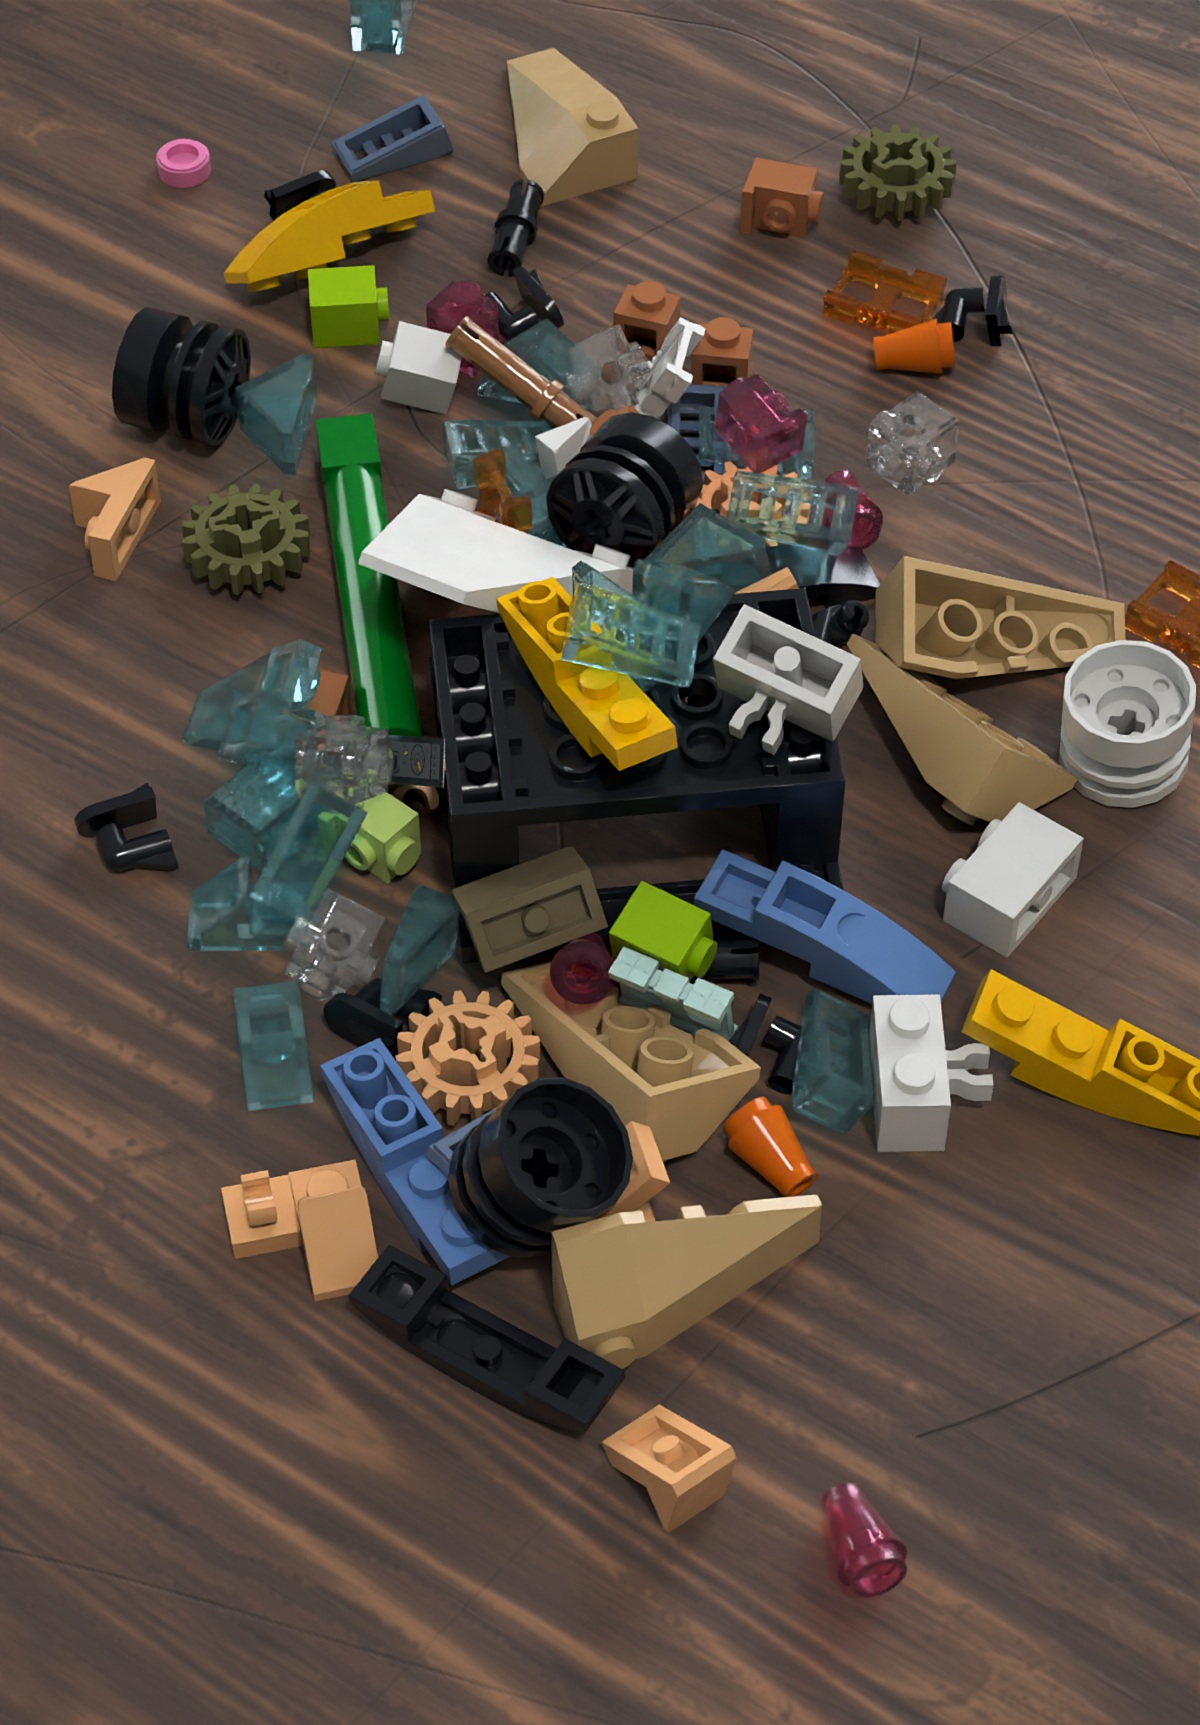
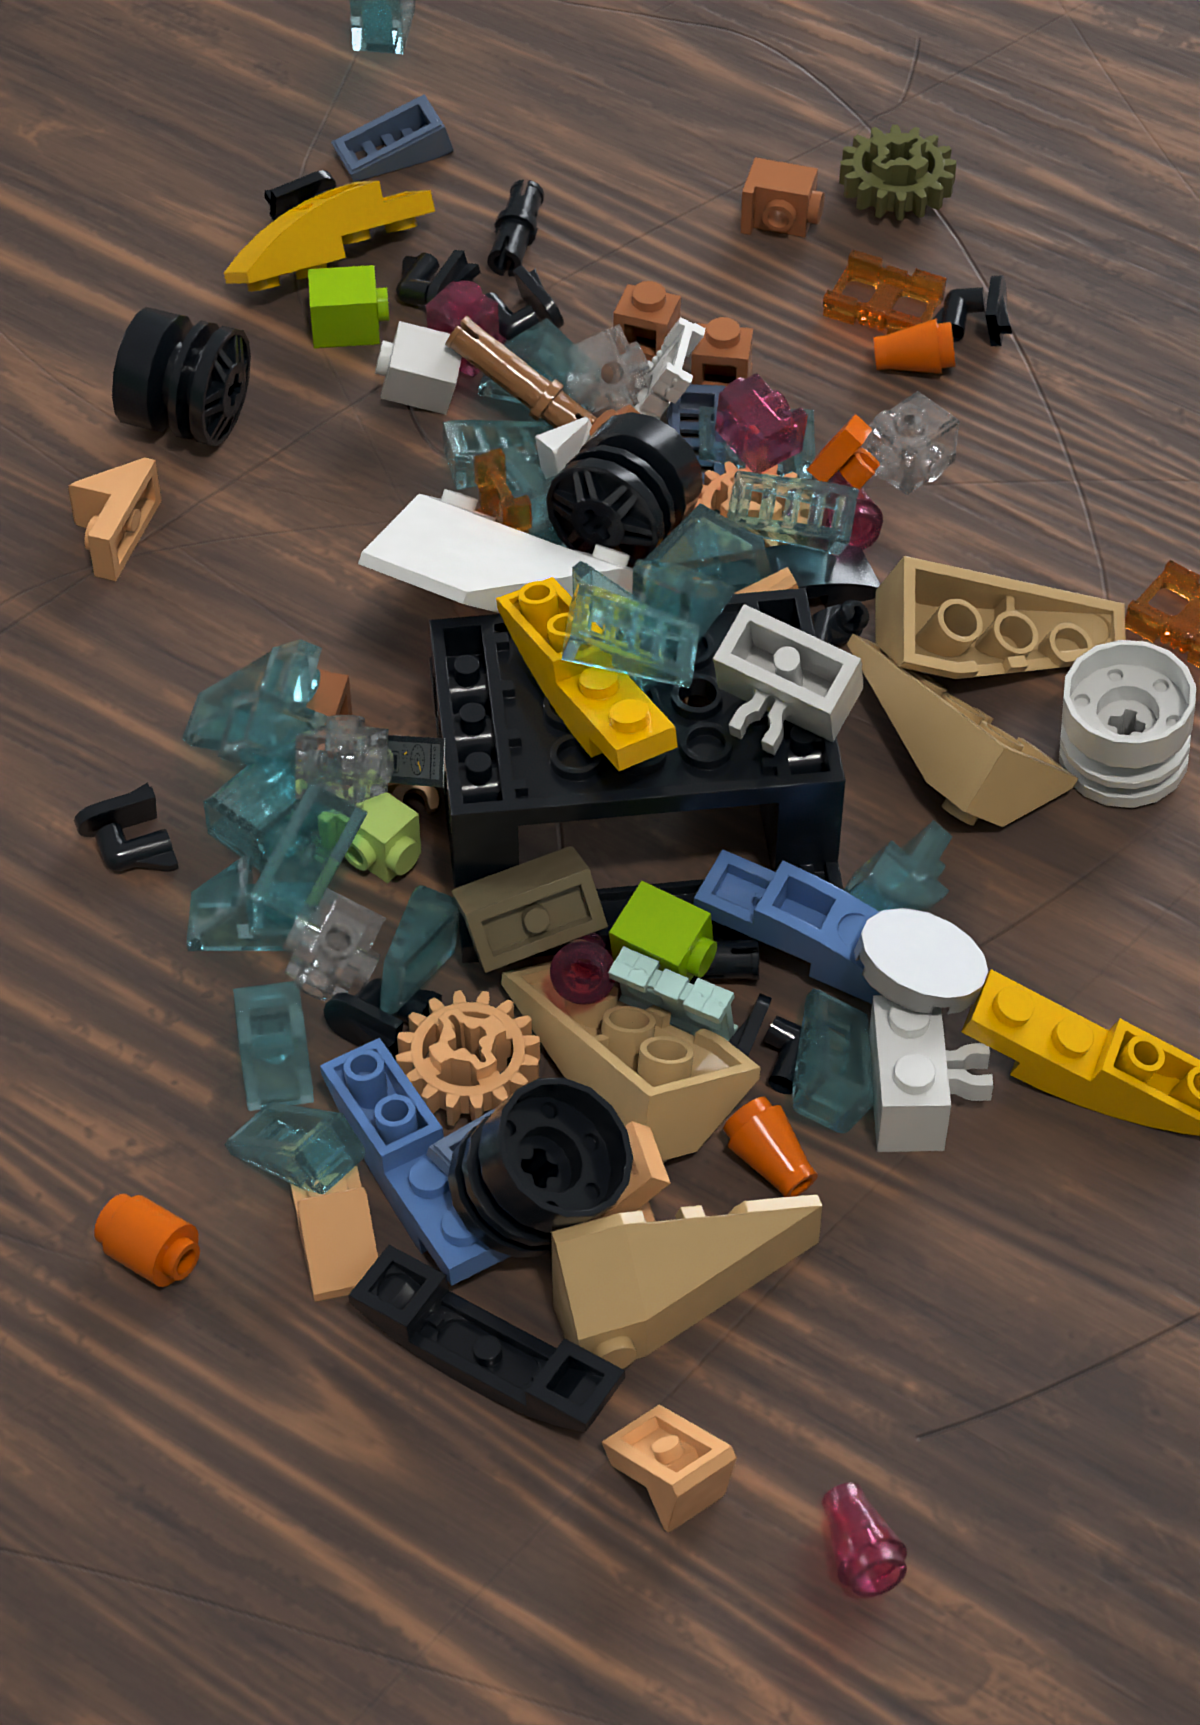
bright pink tile [156,139,211,188] -> none
olive gear [182,483,311,595] -> none
light nougat tile [221,1170,302,1259] -> none
clear light blue slope [235,354,317,475] -> none
green brick [315,413,422,737] -> none
tan wedge [507,48,638,207] -> none
white brick [942,802,1084,958] -> none
none -> orange brick [94,1193,200,1287]
none -> clear light blue slope [224,1102,365,1194]
none -> black piece [396,250,481,319]
none -> orange tile [807,414,880,490]
none -> clear light blue brick [844,820,953,912]
none -> tile [854,908,988,1014]

